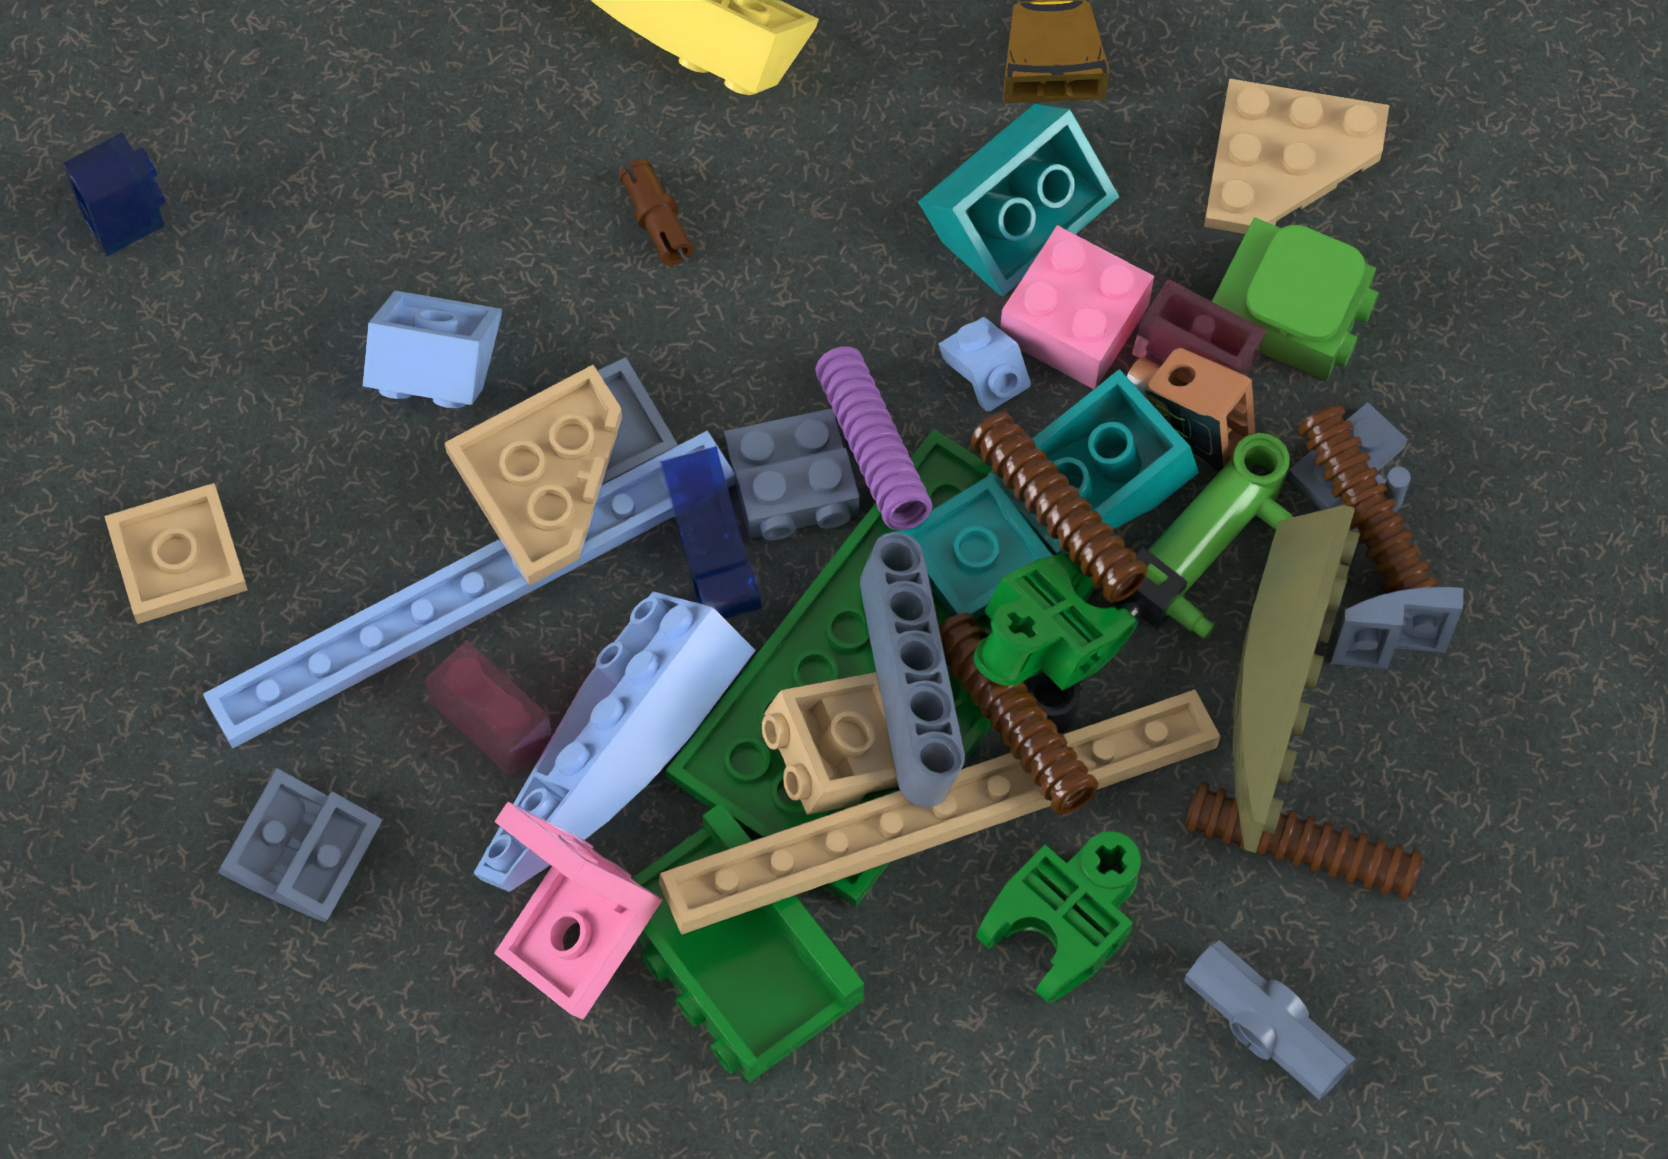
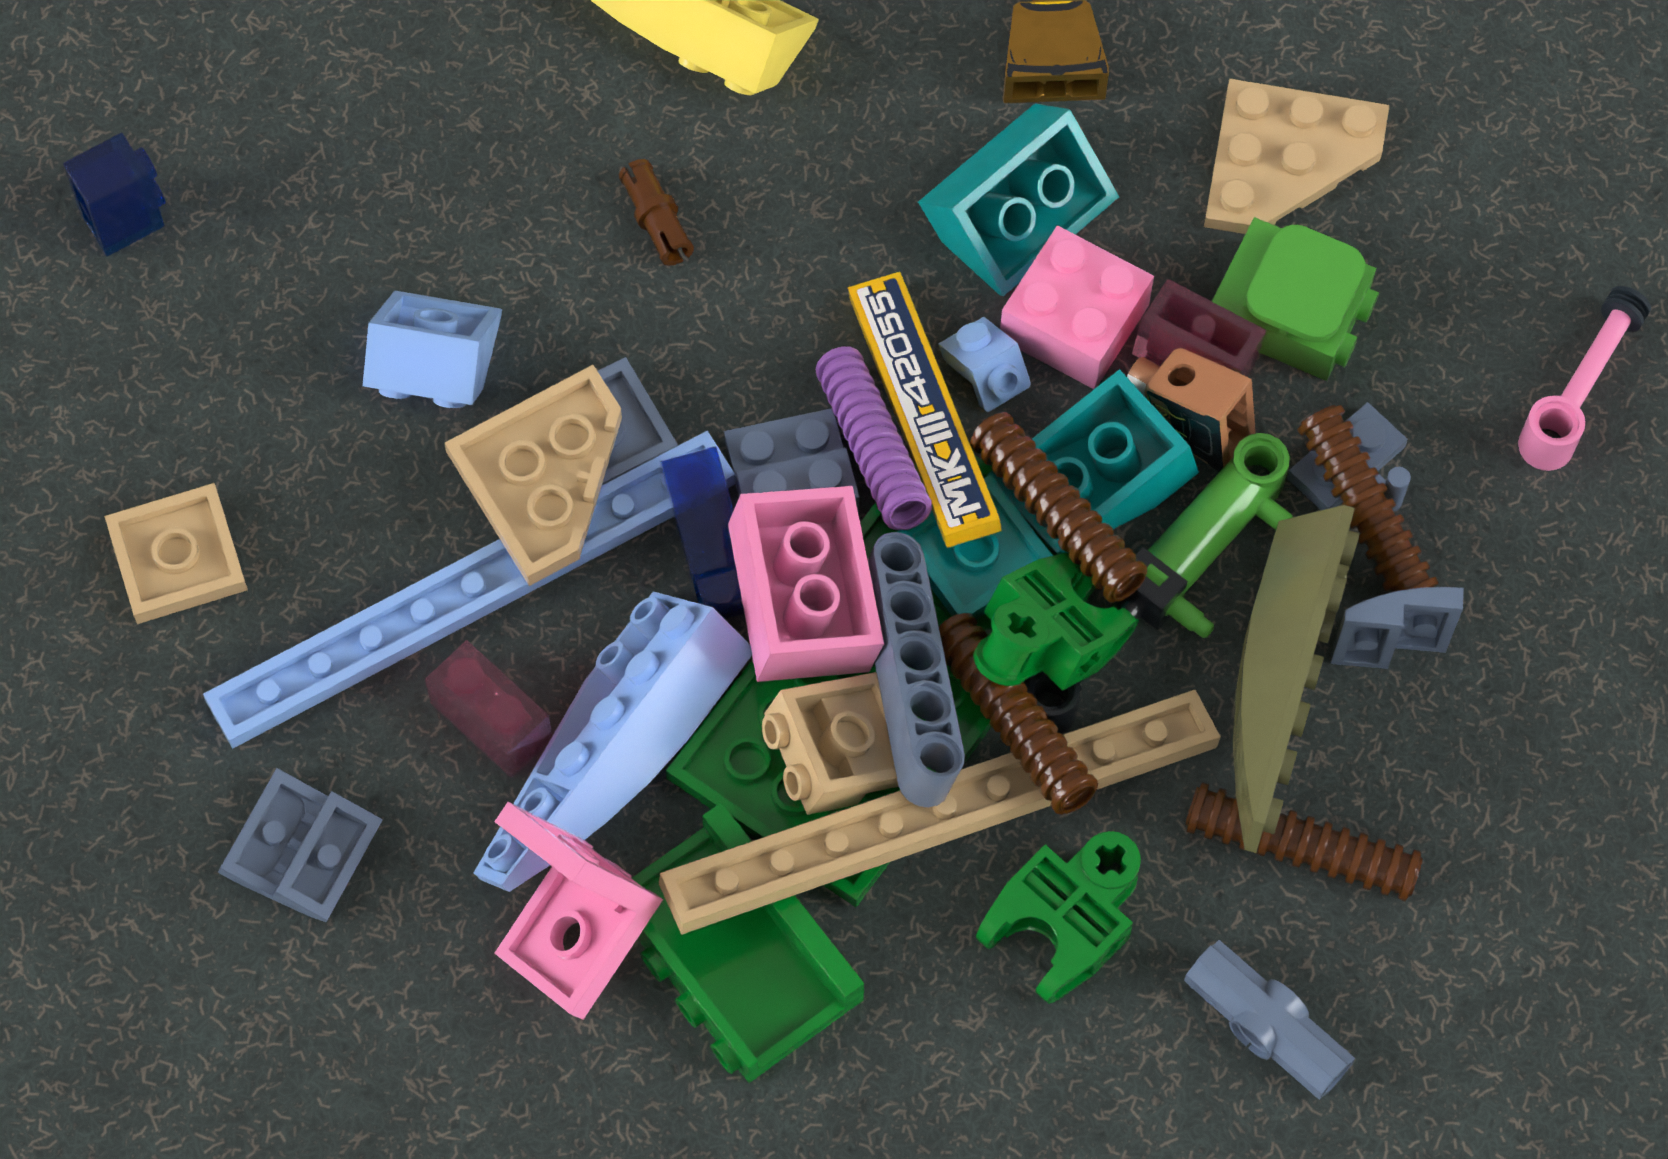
none -> bright pink brick [728,486,884,682]
none -> tile [848,272,1002,548]
none -> bright pink piece [1518,286,1651,471]

